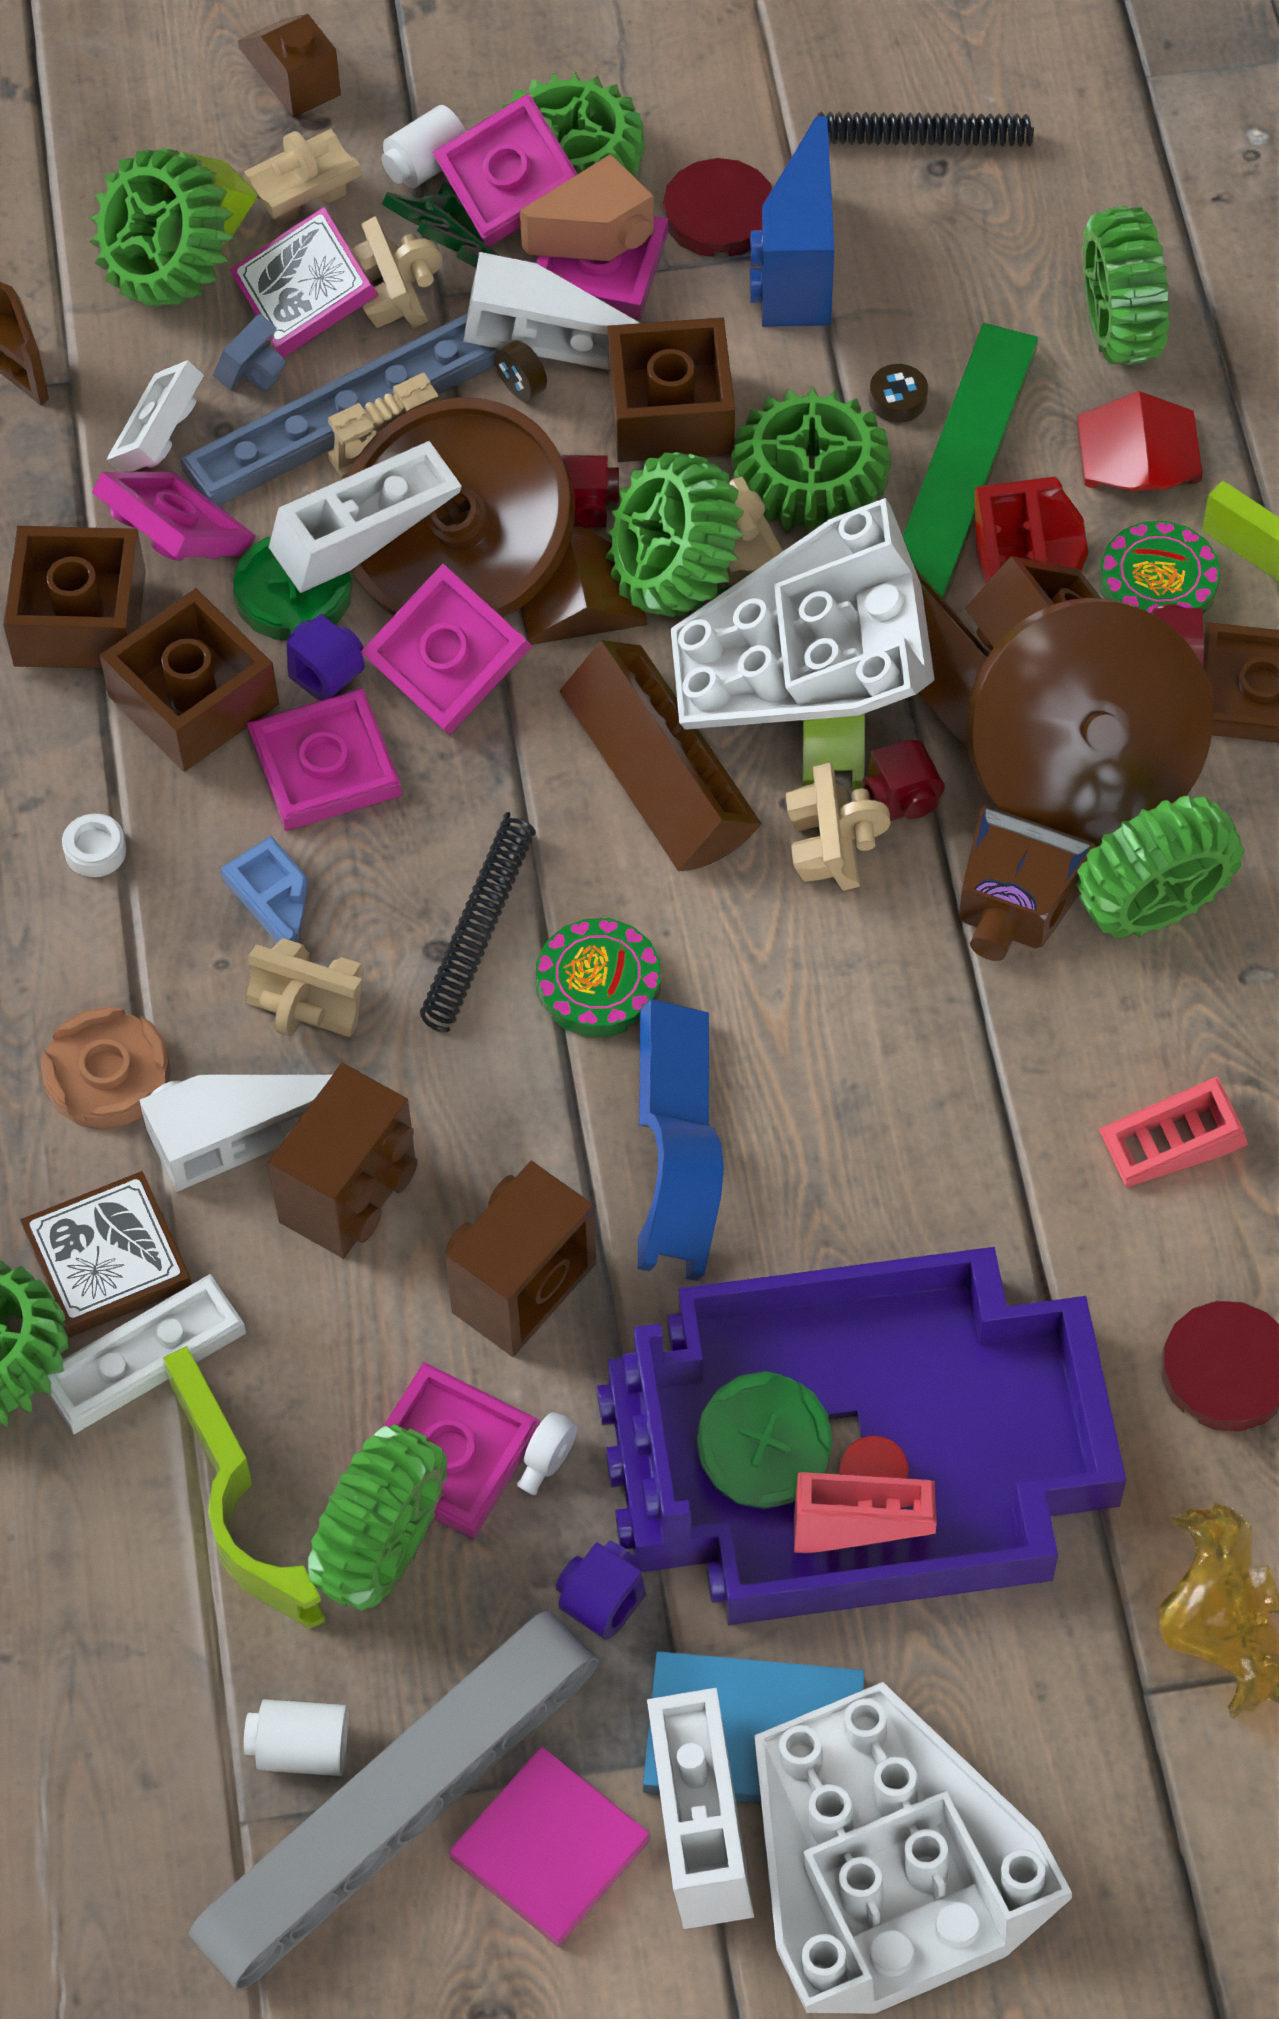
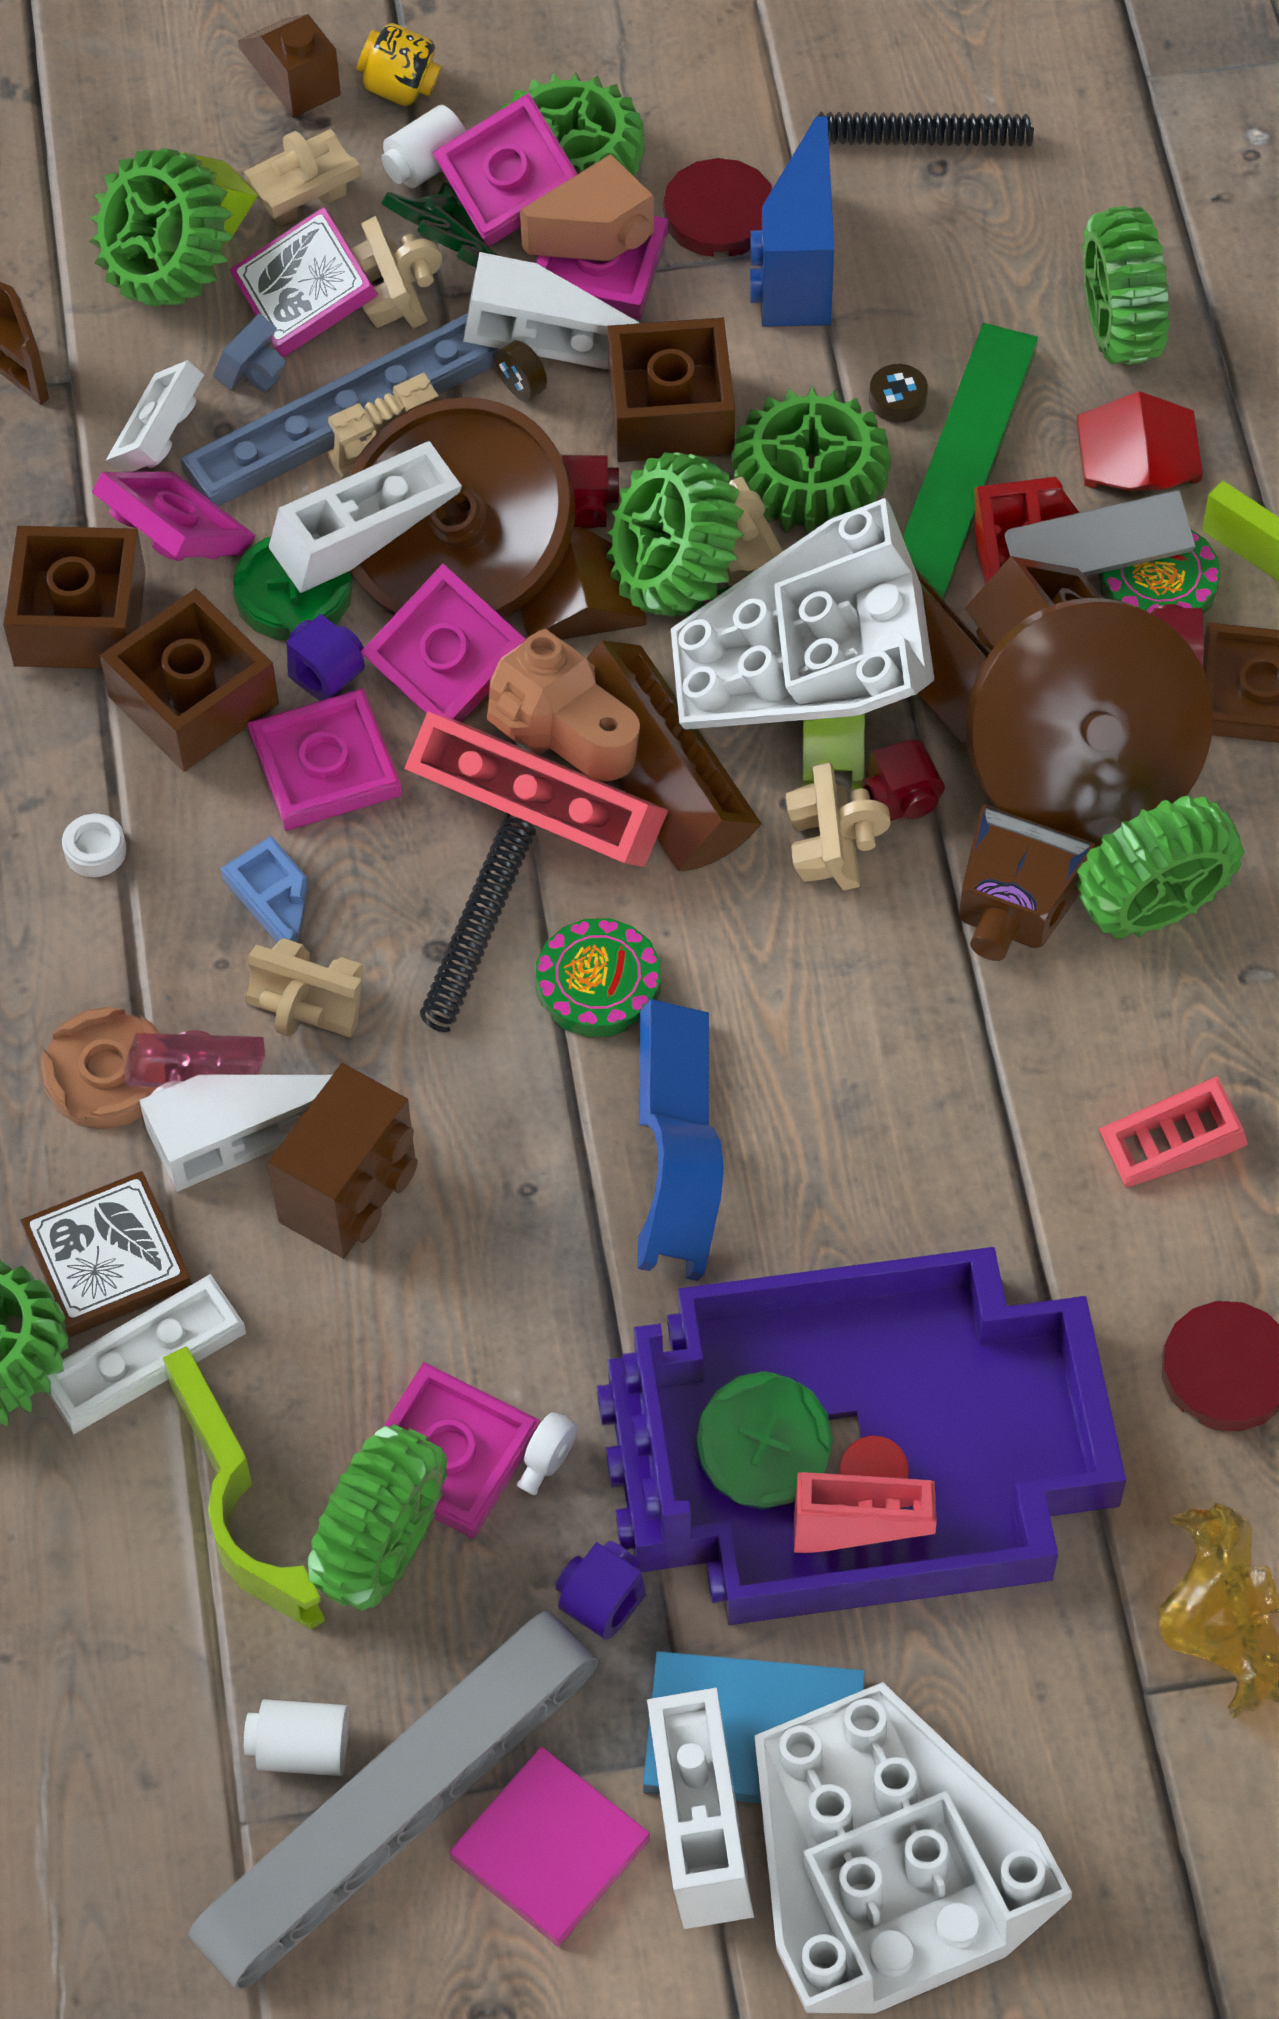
reddish brown brick [445,1160,596,1357] -> none
none -> clear pink plate [124,1030,265,1087]
none -> yellow head [356,23,442,107]
none -> coral brick [404,711,668,867]
none -> nougat piece [487,629,640,781]
none -> light grey tile [1004,490,1196,577]

